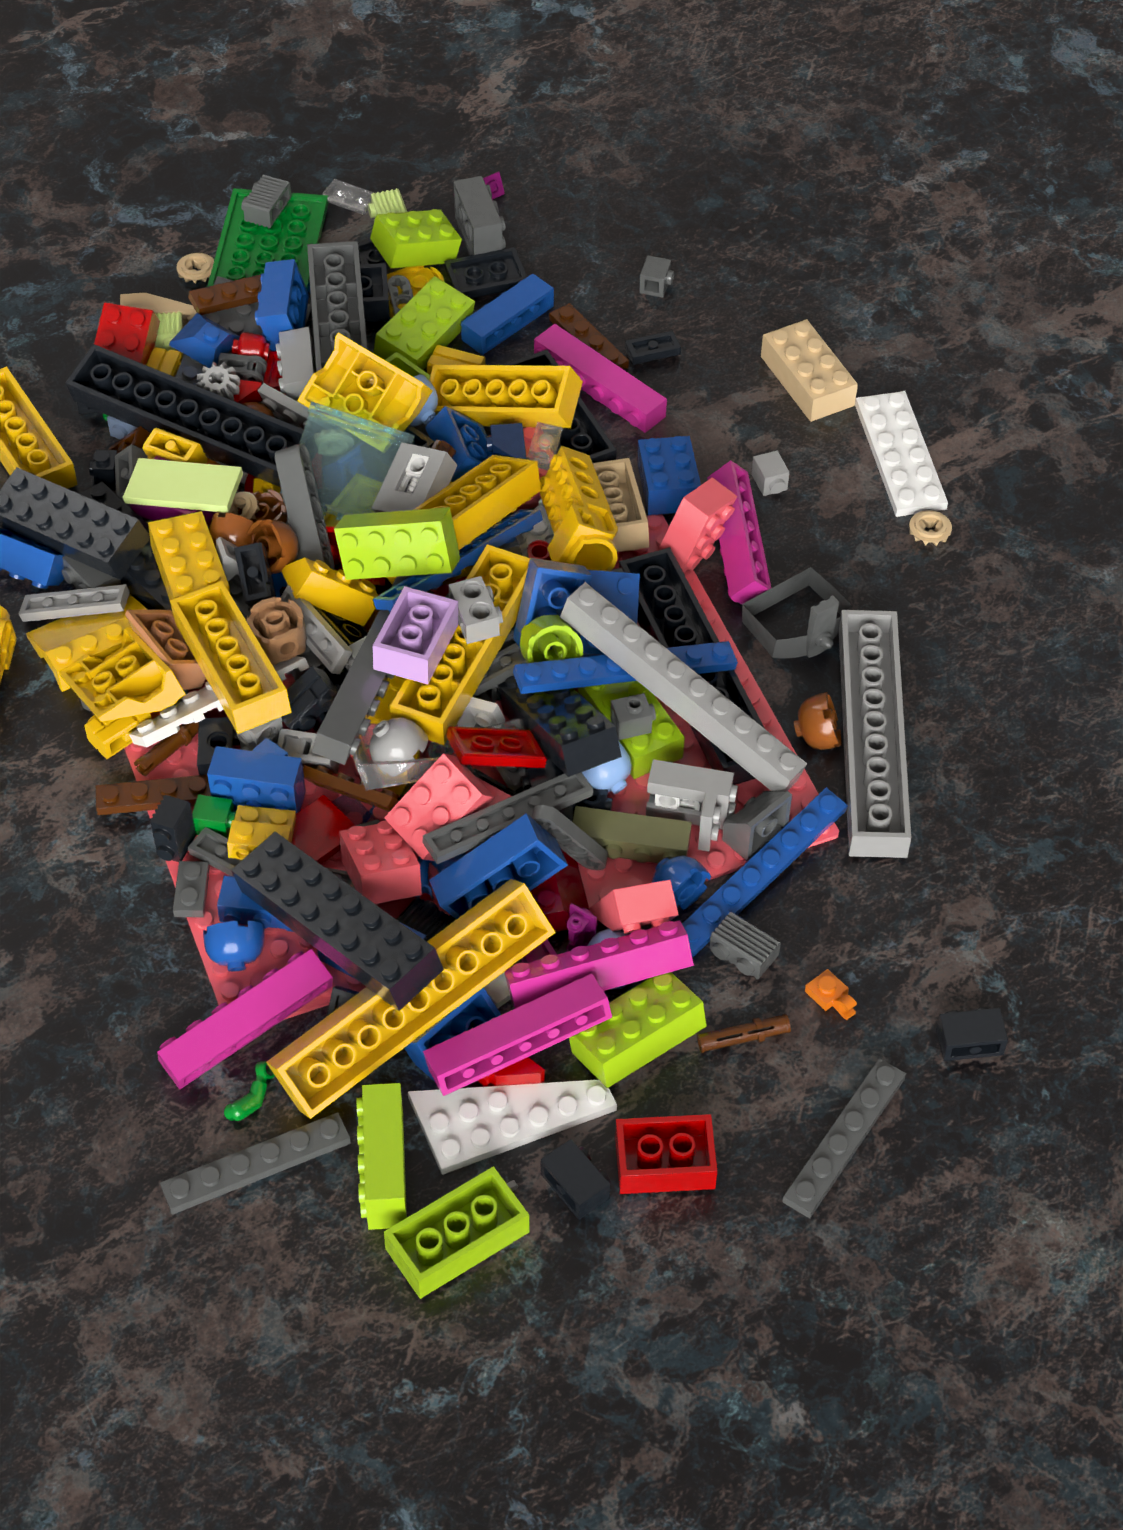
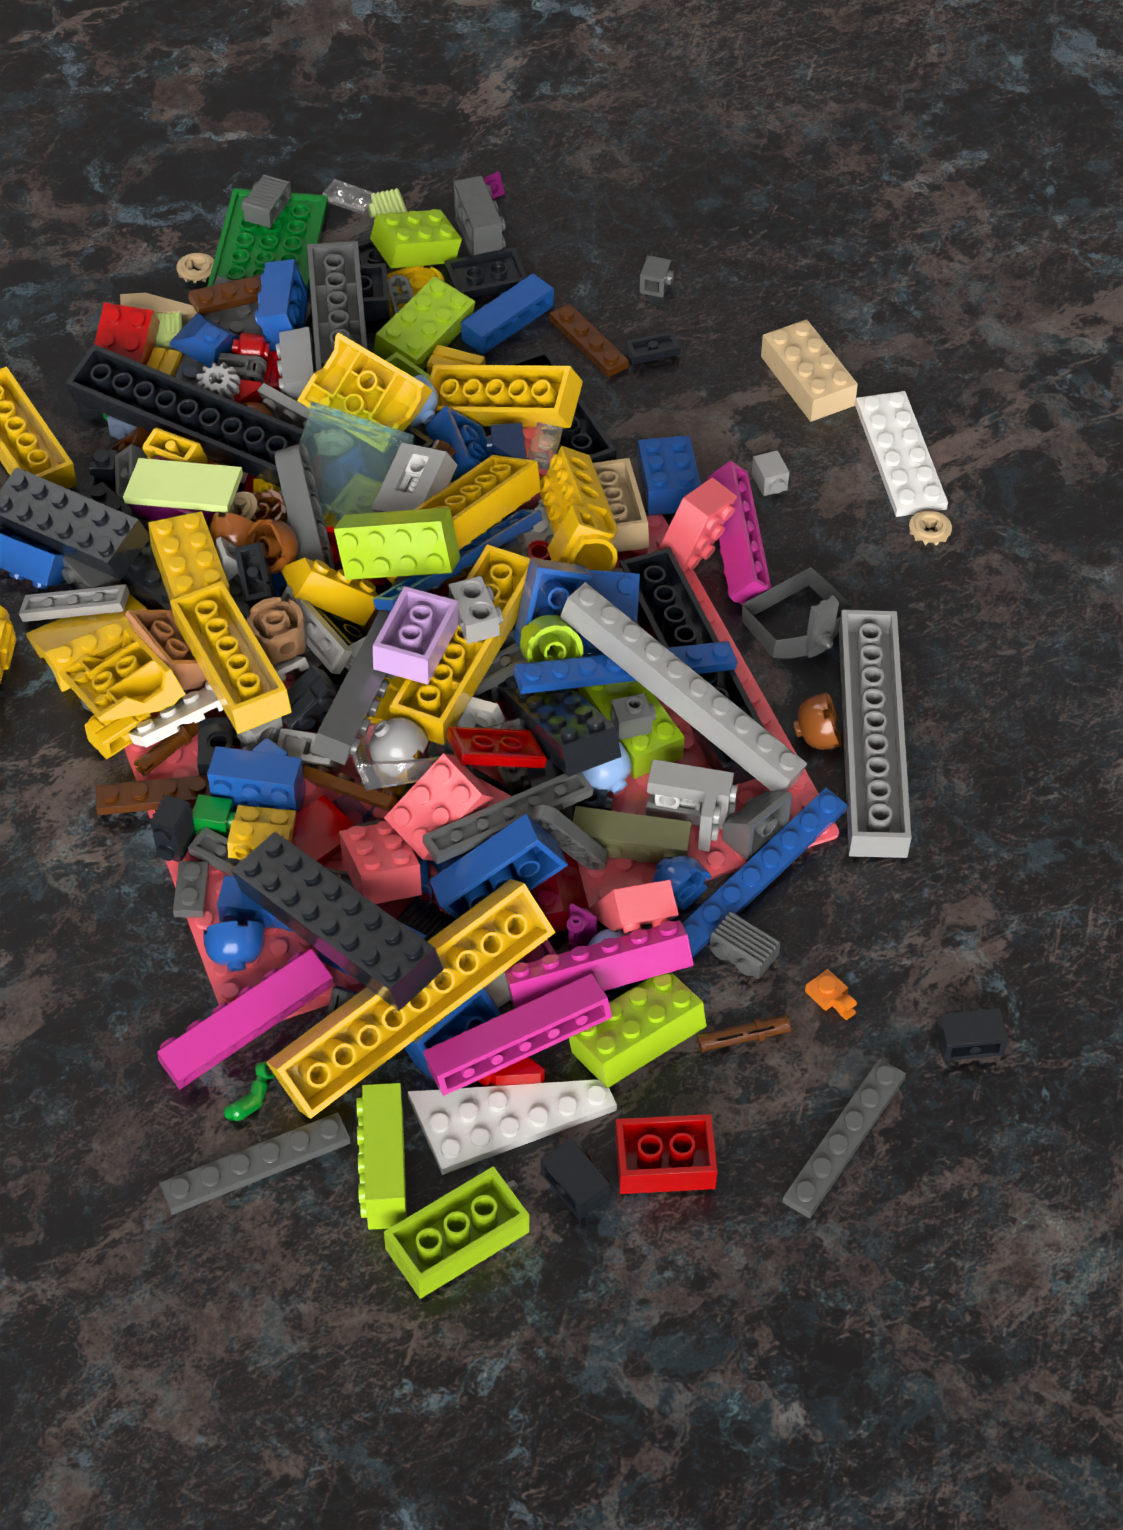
dark pink brick [534,324,667,433] -> none

